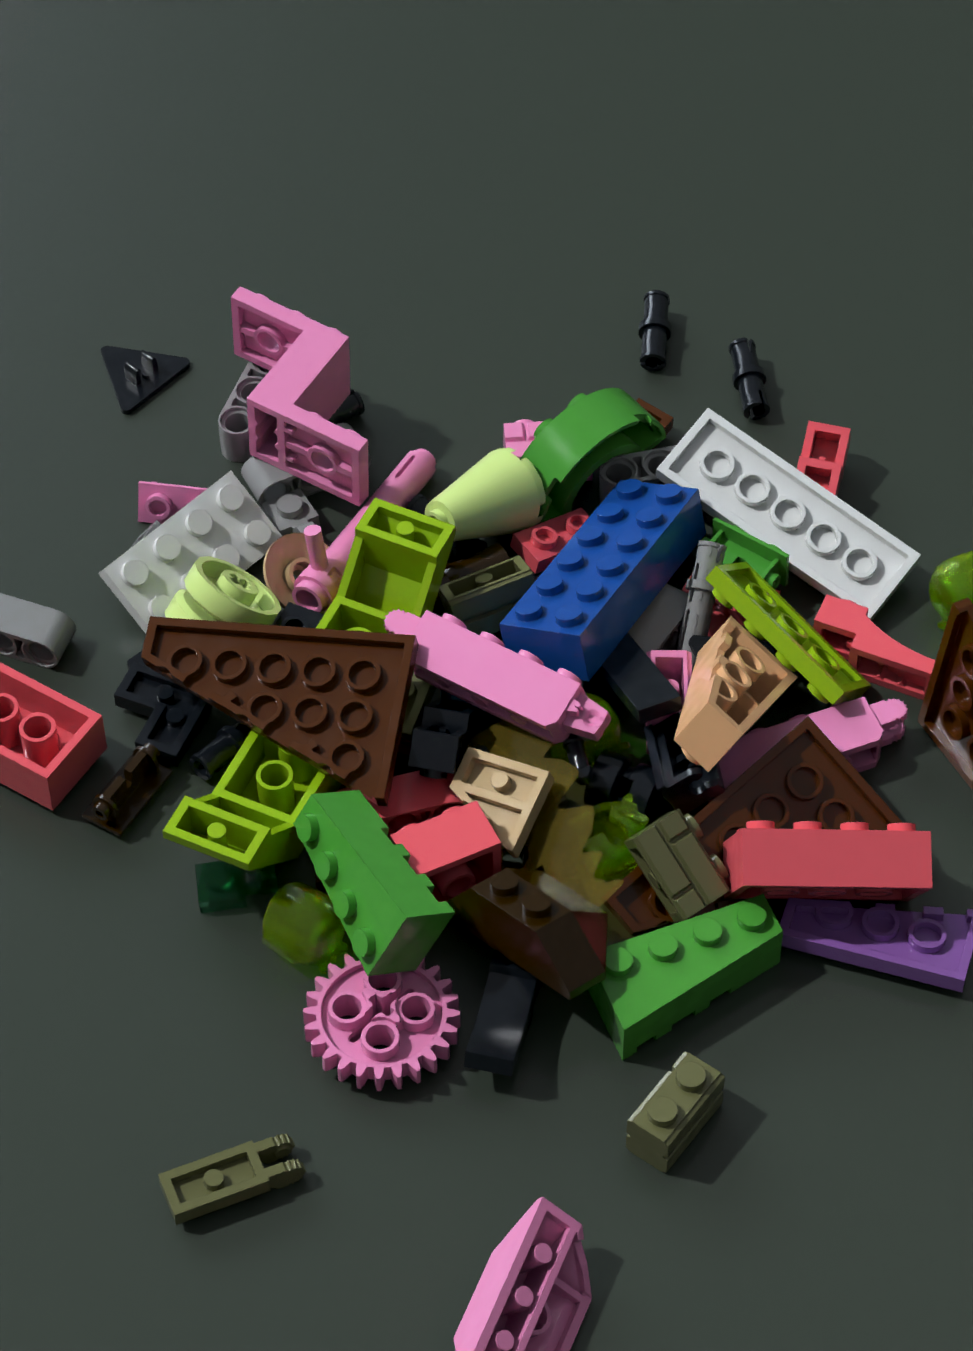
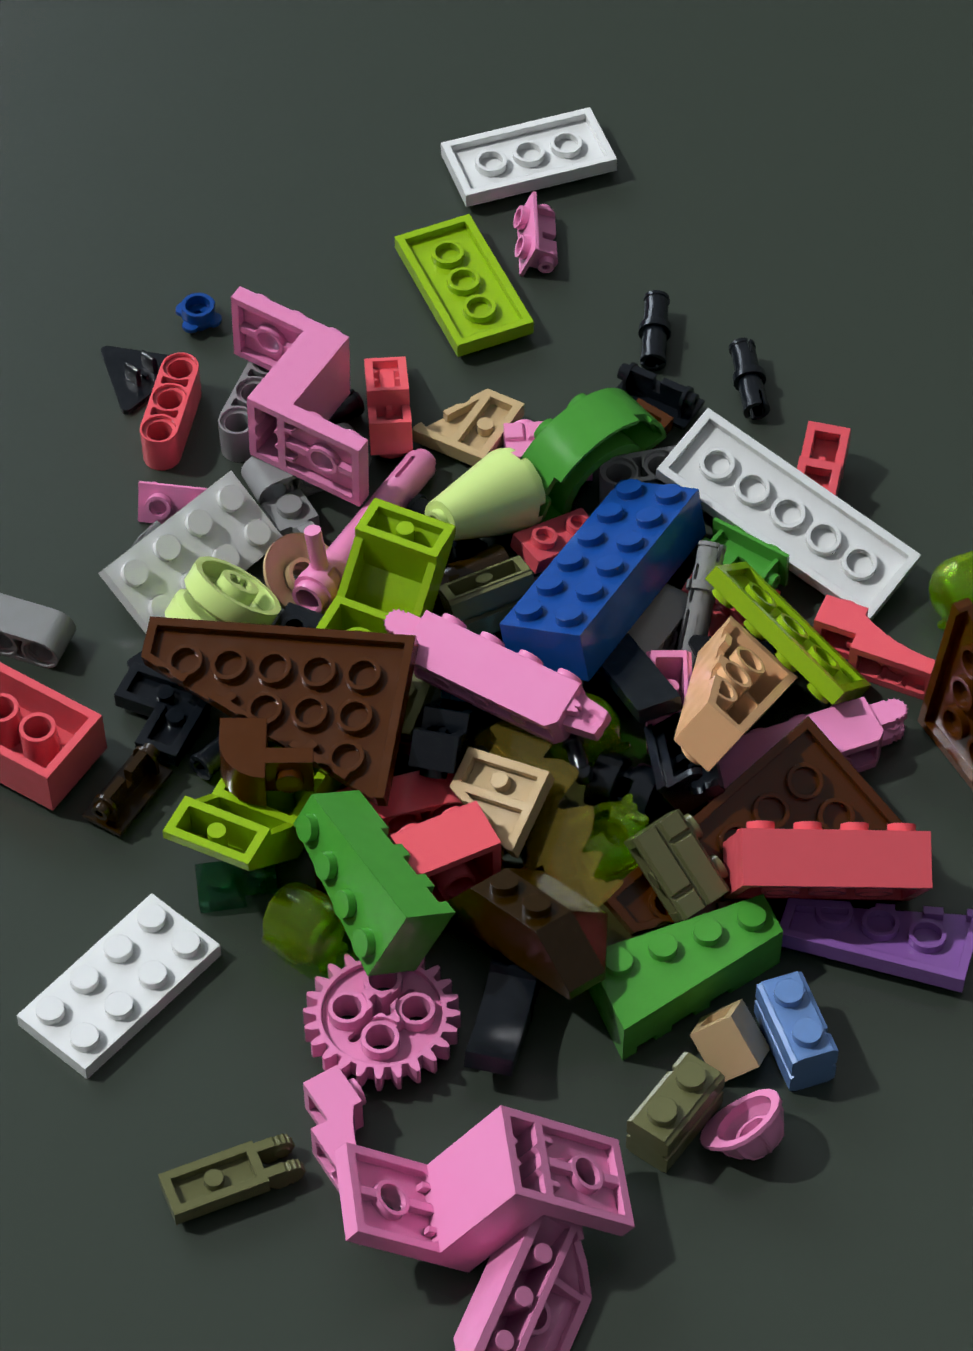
none -> white plate [16,893,221,1079]
none -> coral beam [140,352,202,471]
none -> blue plate [175,293,222,333]
none -> reddish brown brick [219,718,314,806]
none -> bright pink slope [303,1065,367,1194]
none -> bright pink bracket [334,1105,635,1273]
none -> coral slope [364,356,413,459]
none -> lime plate [394,214,534,357]
none -> tan wing [412,388,525,466]
none -> white plate [441,107,617,207]
none -> bright pink hinge [513,191,558,277]
none -> black hinge [617,362,705,430]
none -> tan panel [690,999,770,1082]
none -> bright pink piece [700,1089,784,1161]
none -> medium blue brick [754,971,839,1091]

